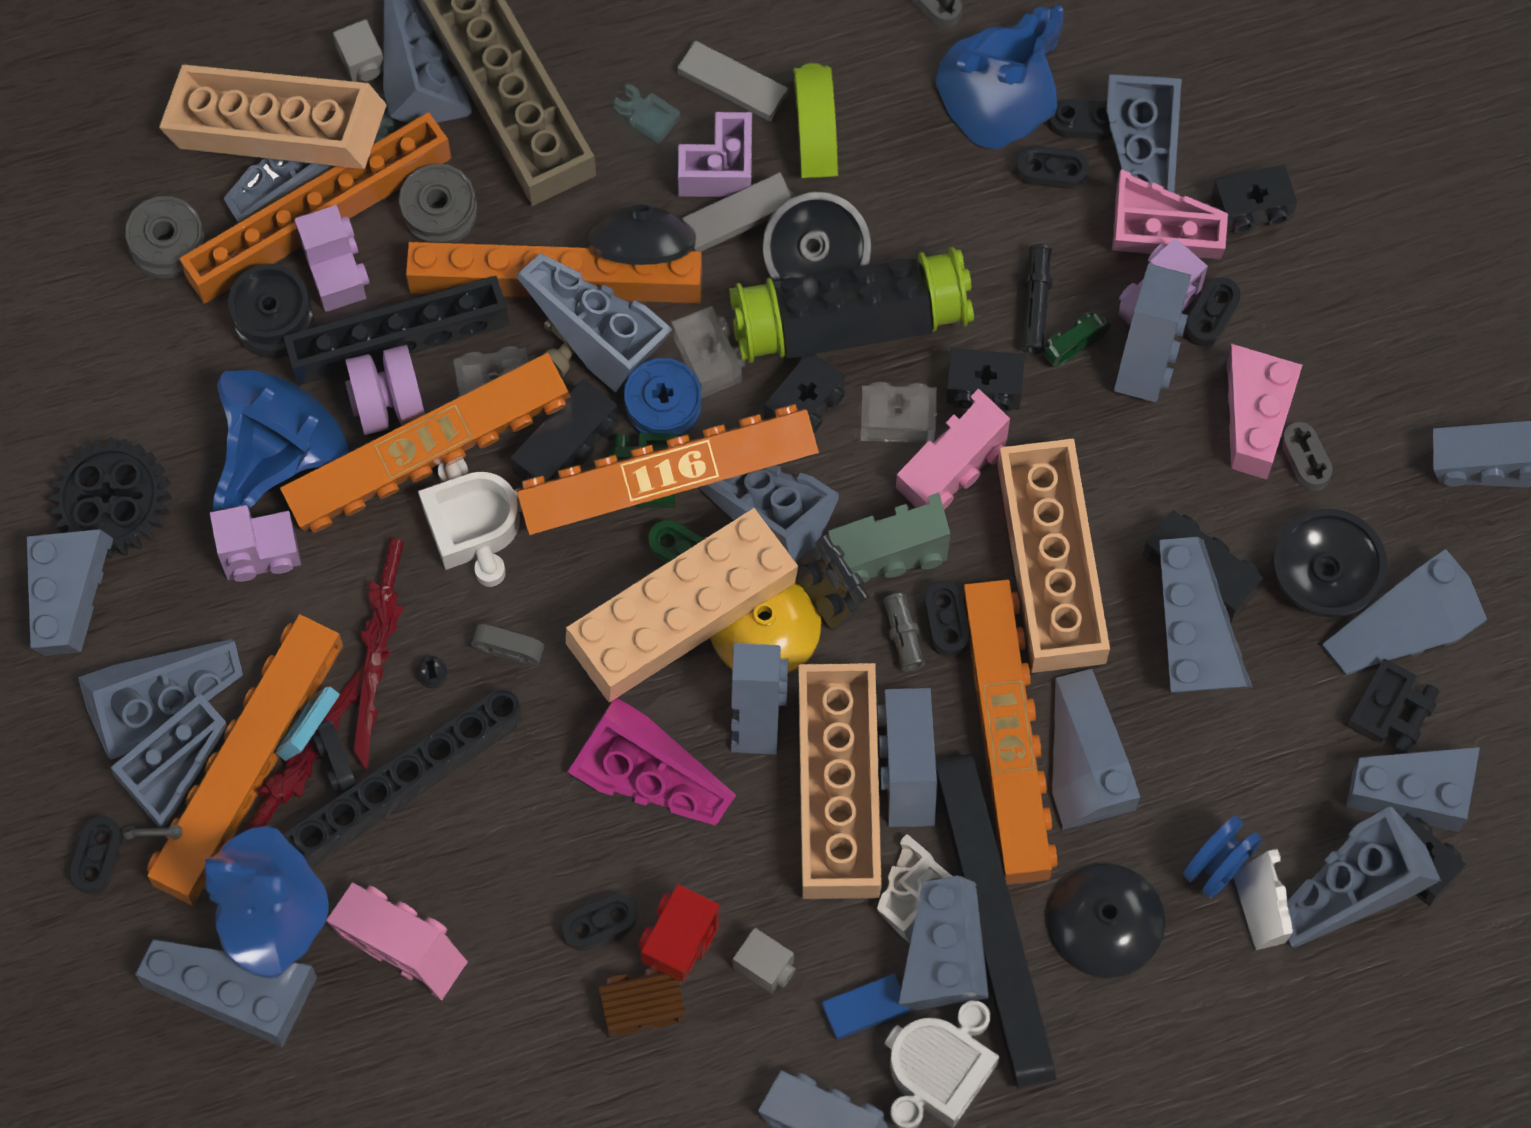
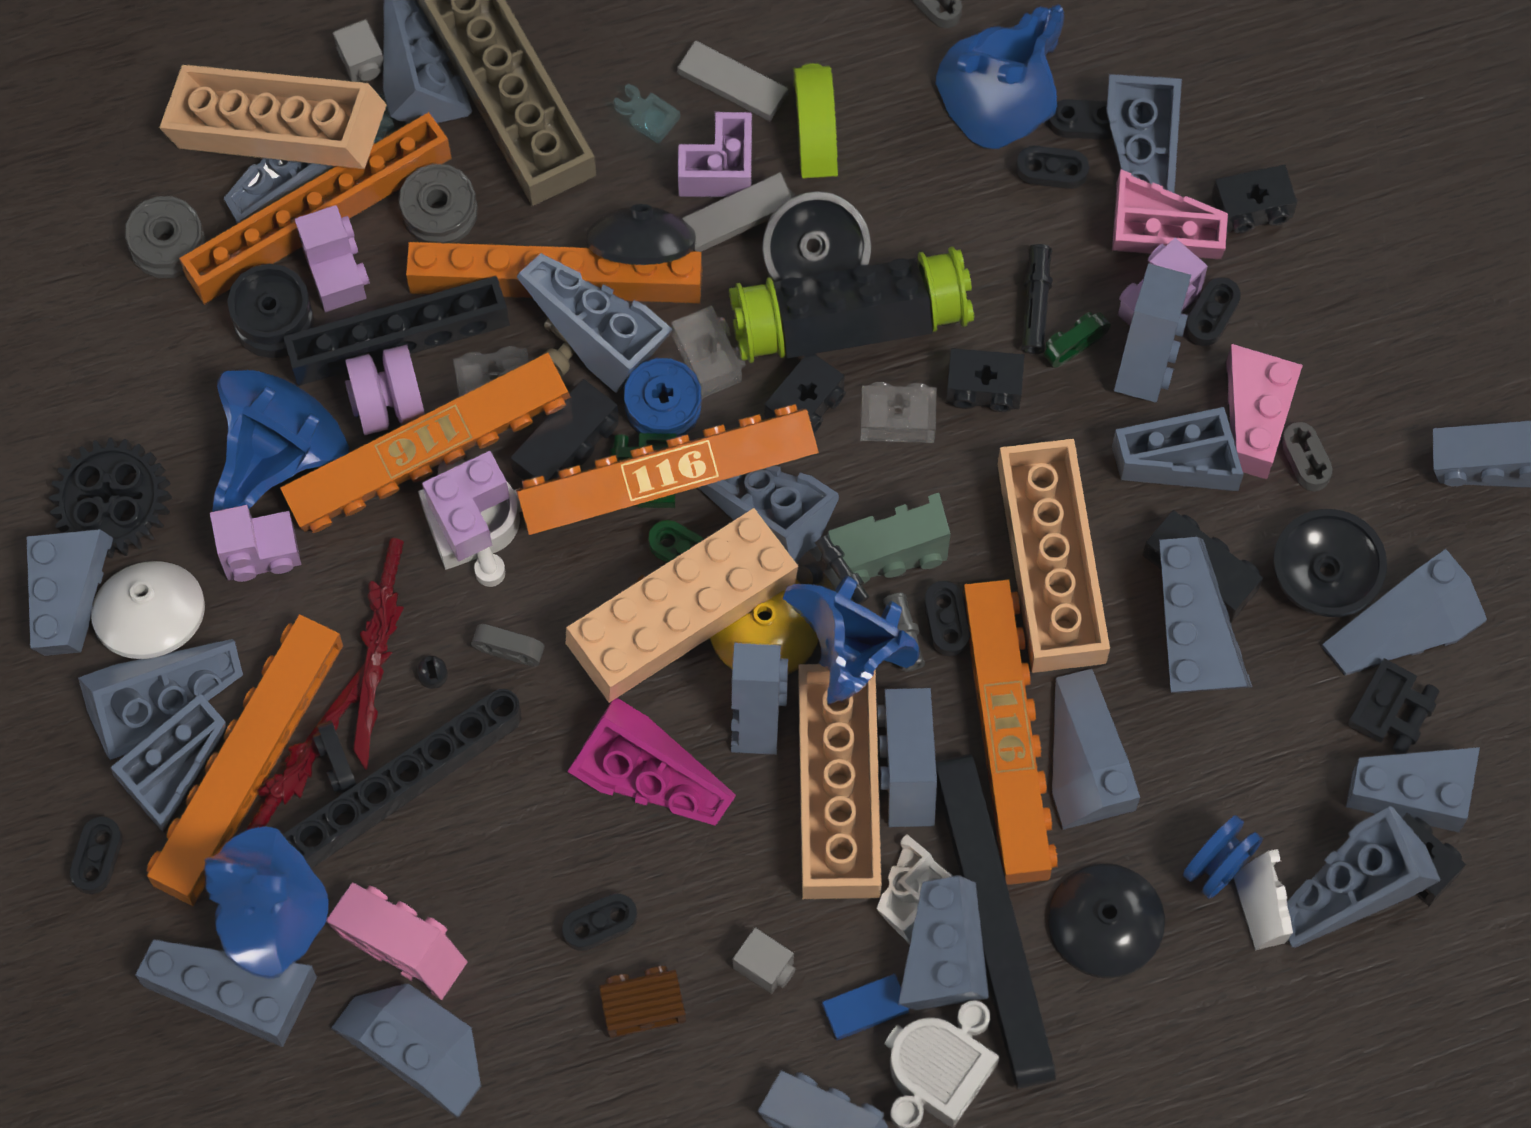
dark grey hinge [121,824,183,840] -> none
medium azure tile [276,686,340,761] -> none
red brick [638,884,720,983] -> none
bright pink wedge [896,388,1010,510] -> none
none -> white dish [91,561,205,659]
none -> sand blue wedge [332,983,481,1118]
none -> lavender brick [422,451,510,562]
none -> blue animal [783,576,920,704]
none -> sand blue wedge [1112,407,1244,491]

